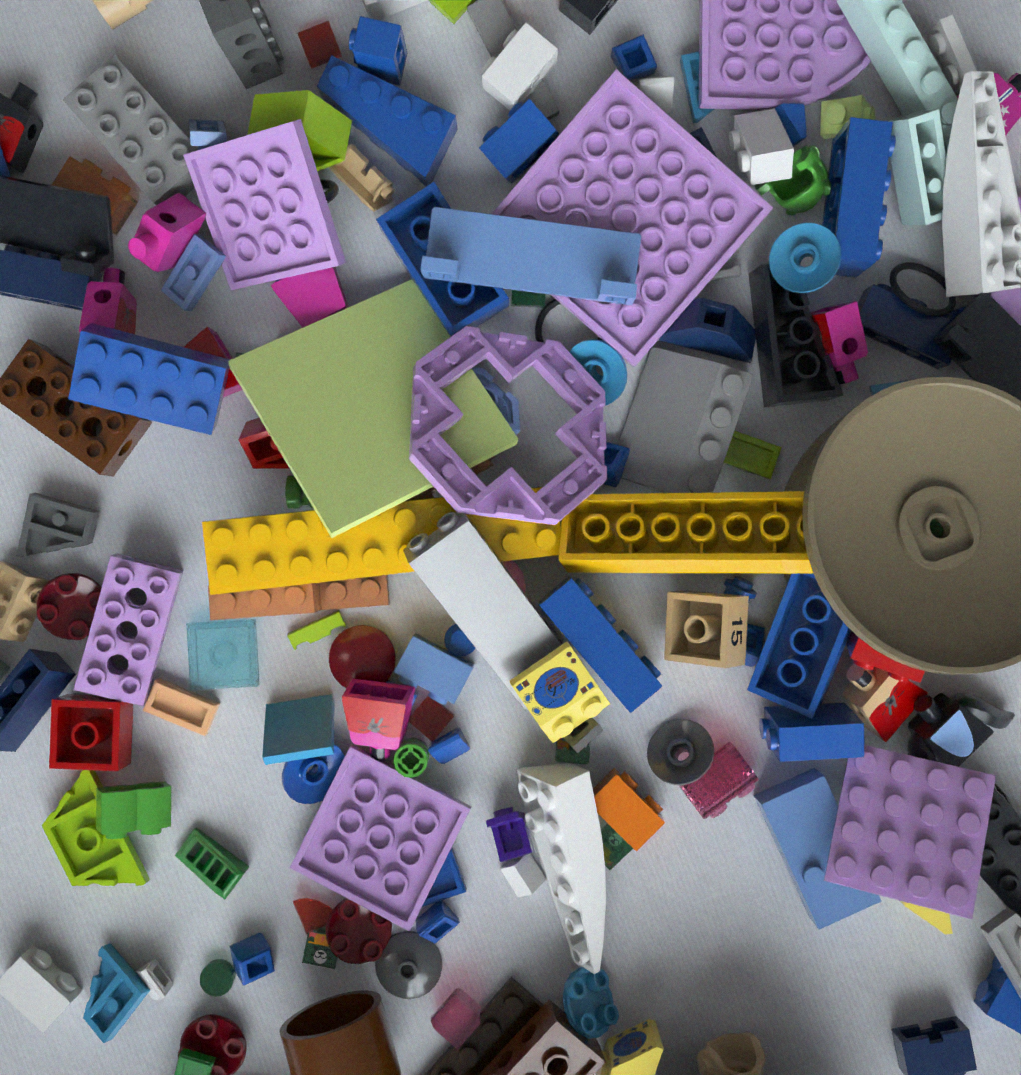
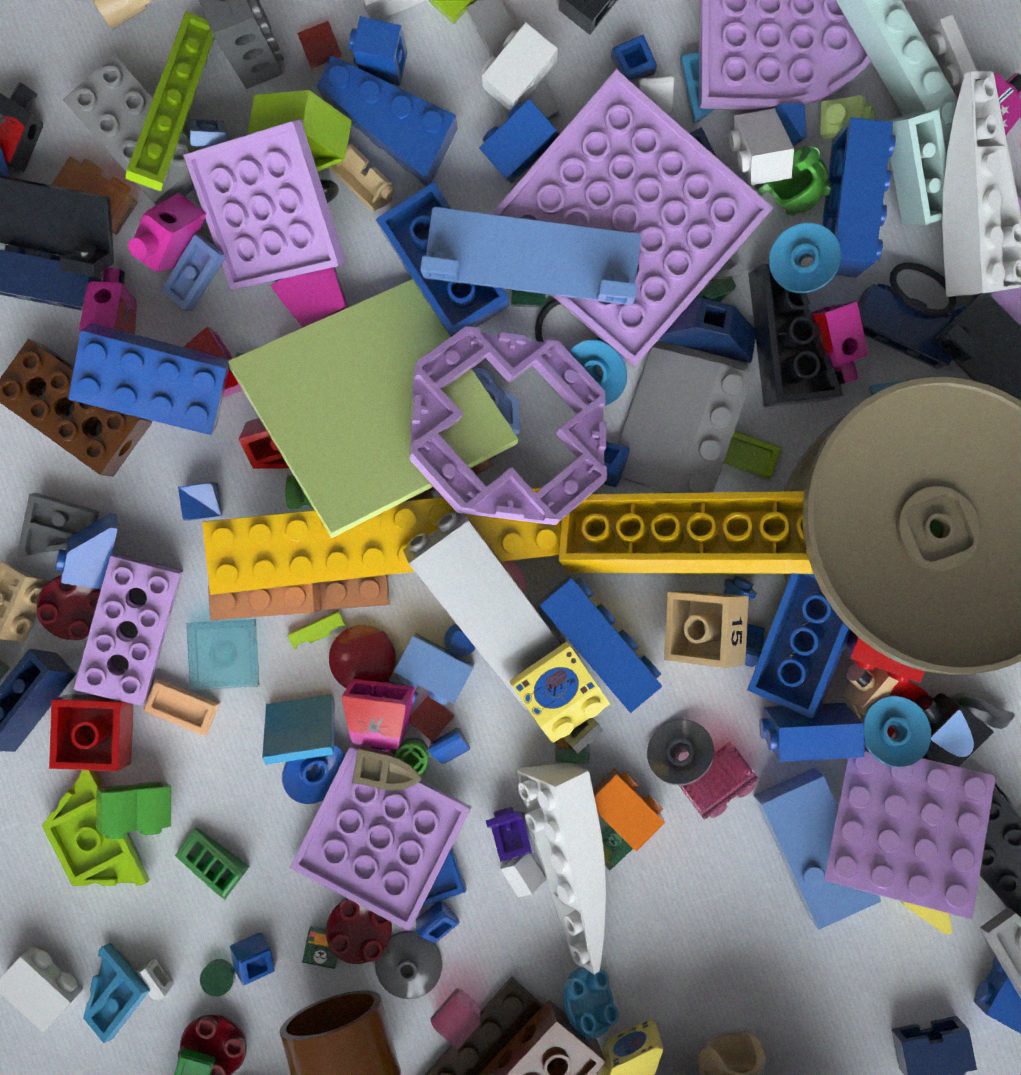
clear red tile [293,898,333,934] -> none
none -> slope [55,513,118,589]
none -> lime plate [125,11,215,191]
none -> blue slope [178,482,222,521]
none -> dark tan plate [352,747,422,790]
none -> clear green tile [694,276,736,302]
none -> dark azure dish [862,696,931,767]

